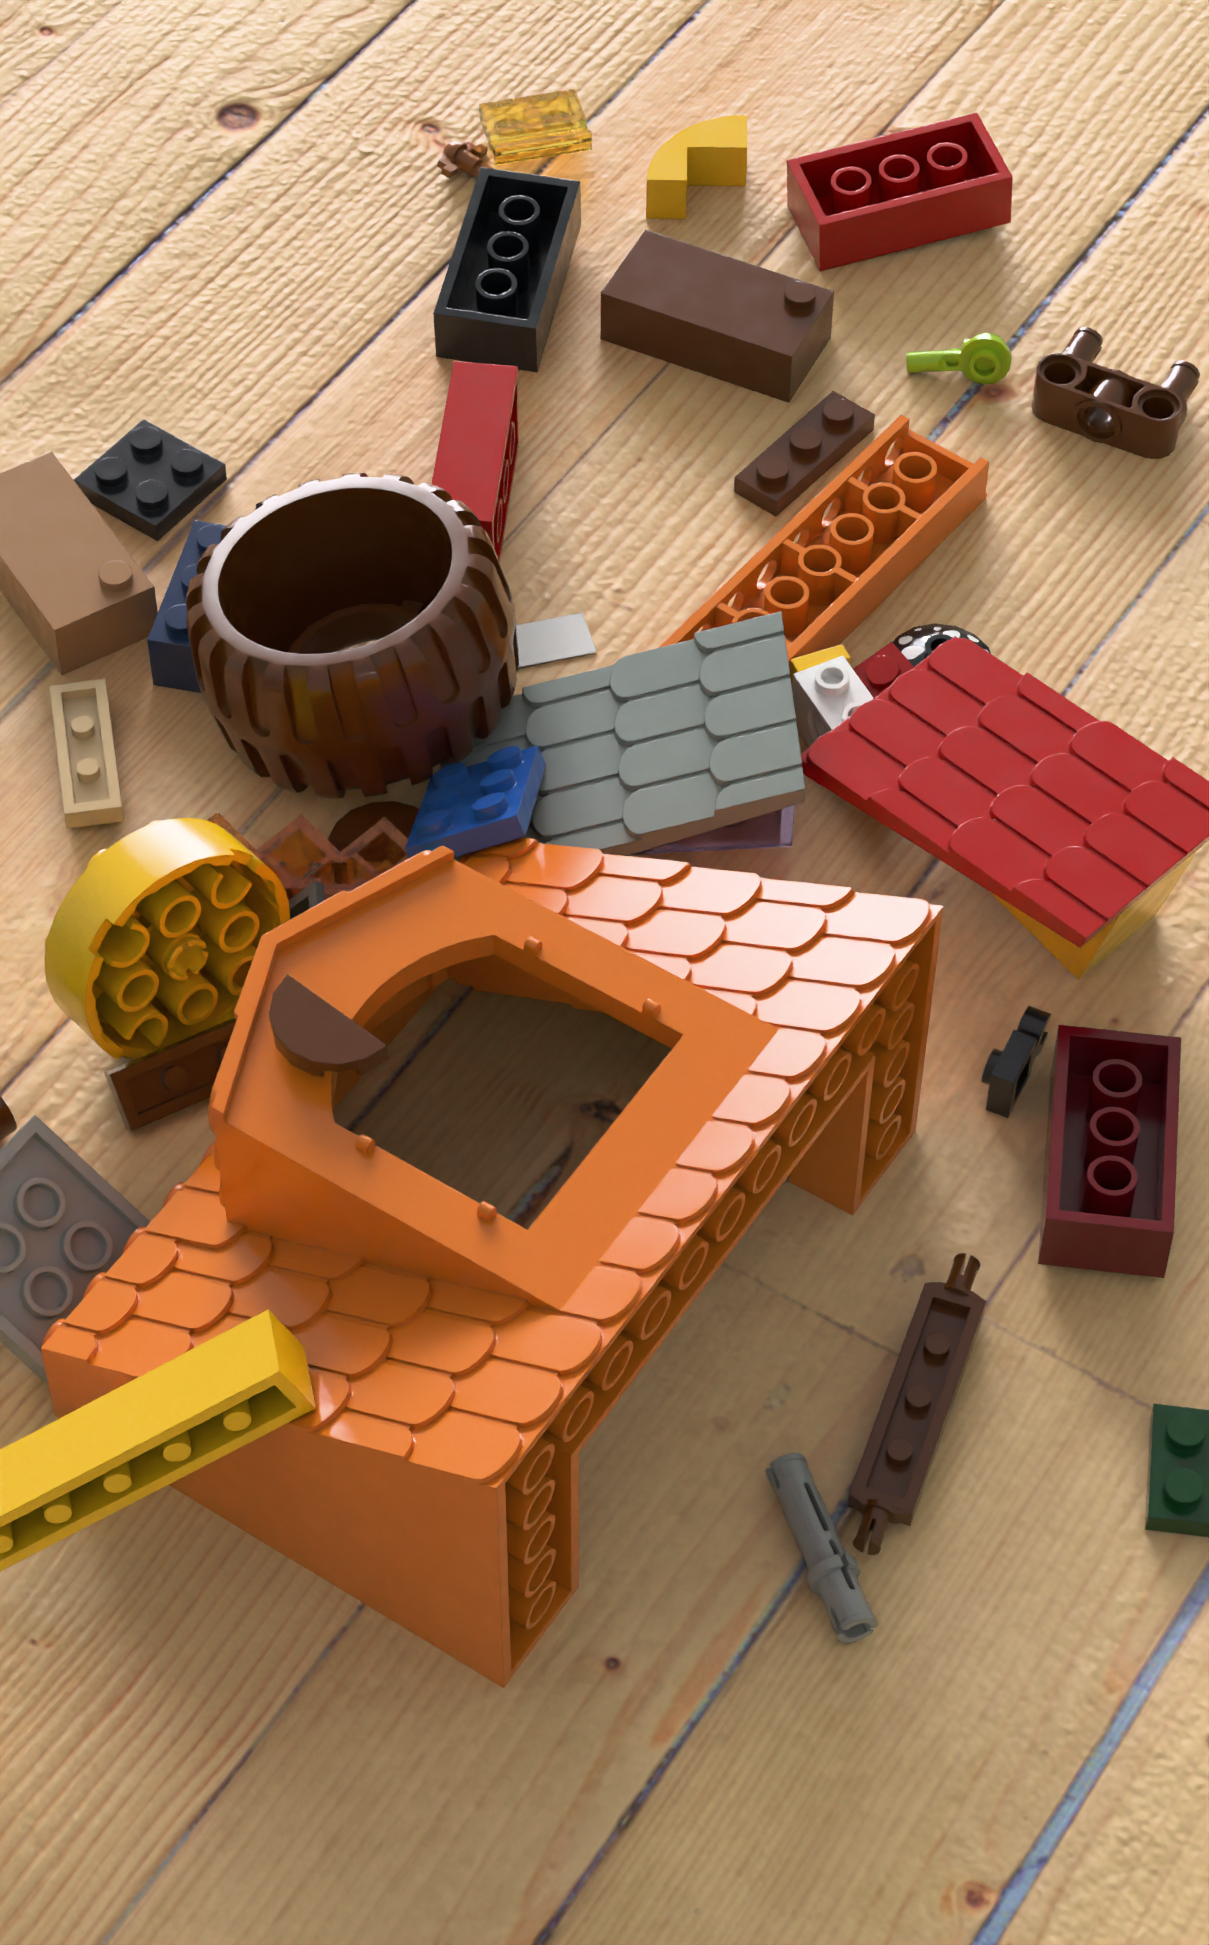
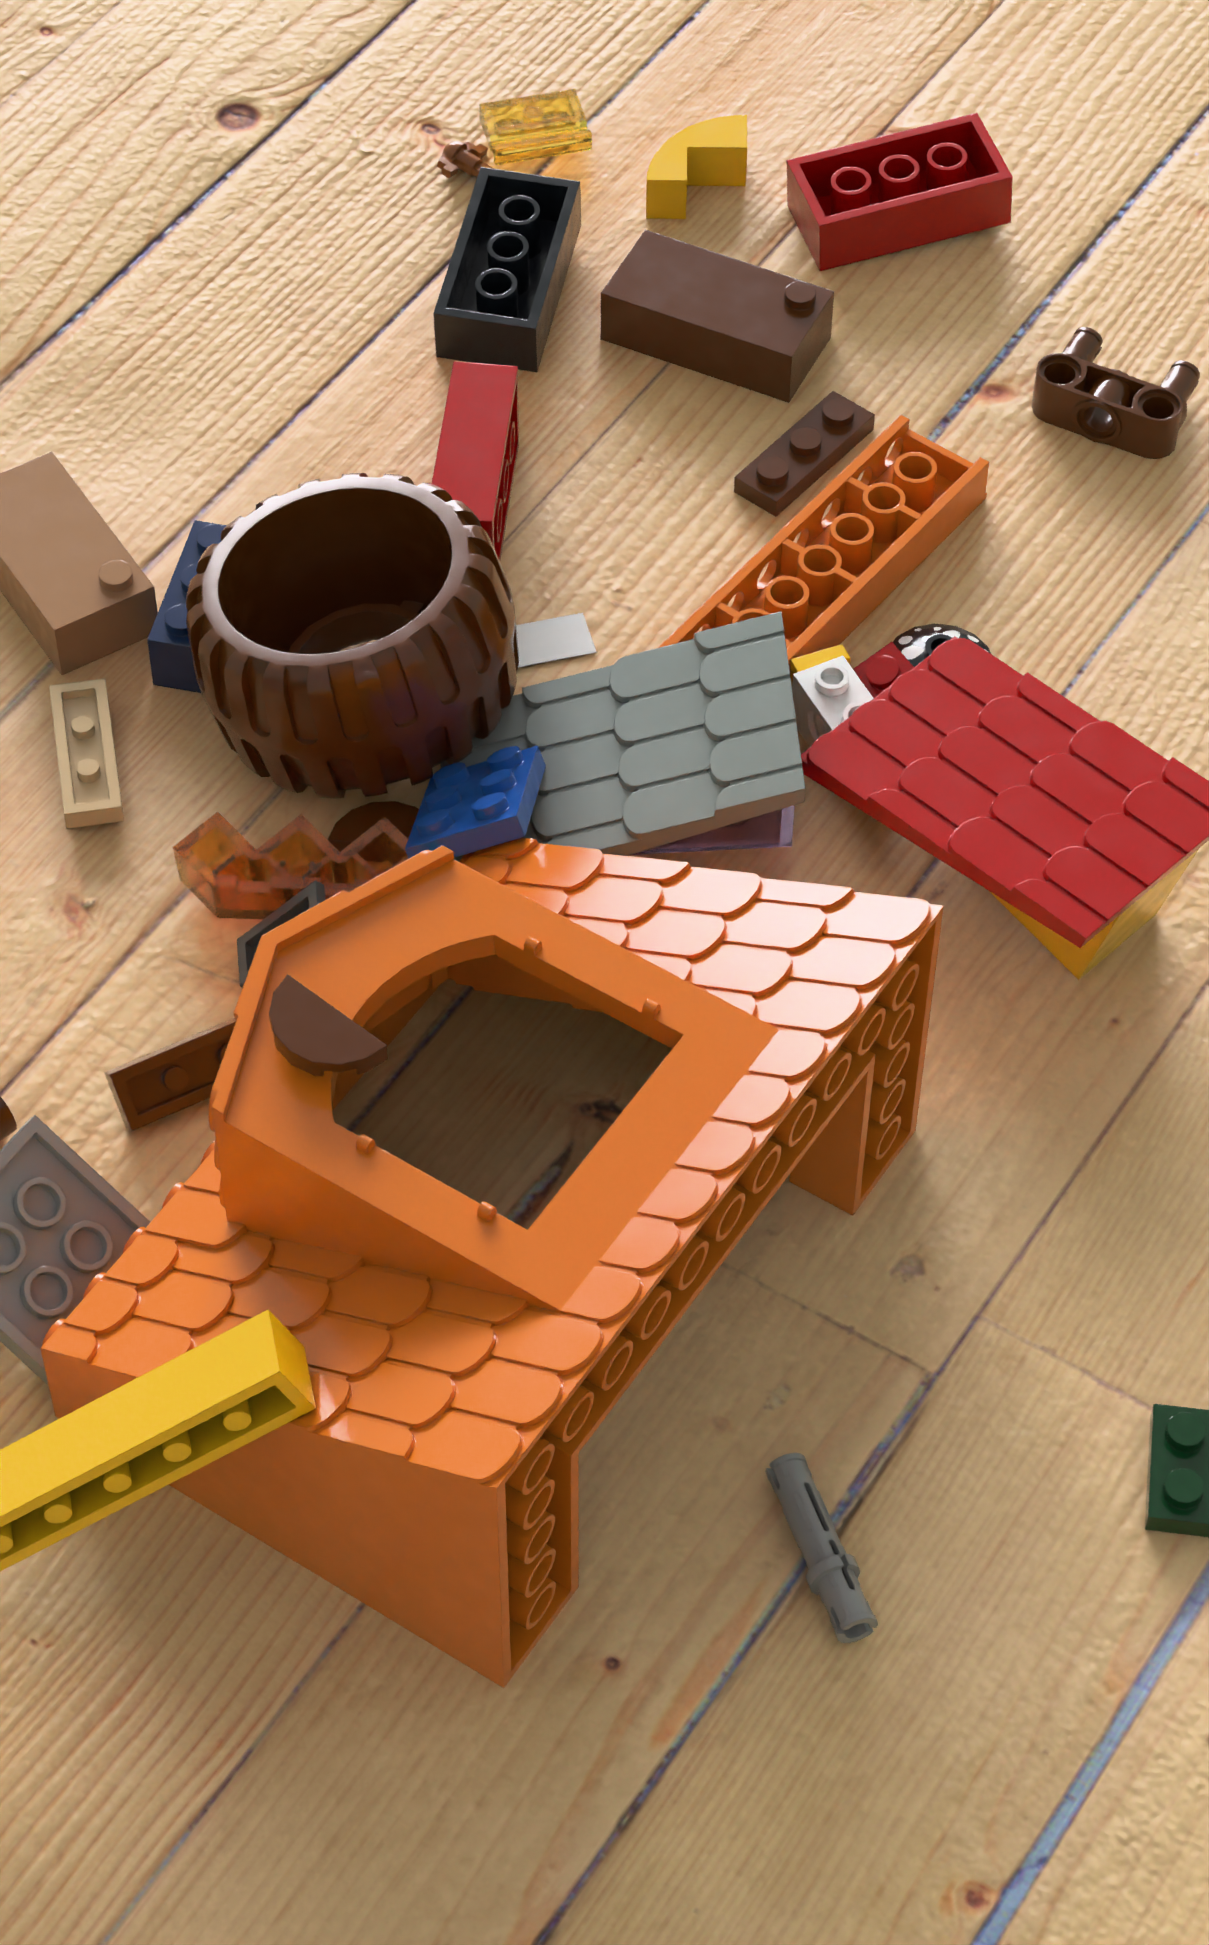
yellow brick [44,818,290,1060] -> none
black plate [74,419,227,541] -> none
reddish brown plate [848,1253,986,1555] -> none
lime plate [906,333,1012,385] -> none
black plate [981,1006,1051,1118] -> none
dark red brick [1038,1024,1181,1278] -> none

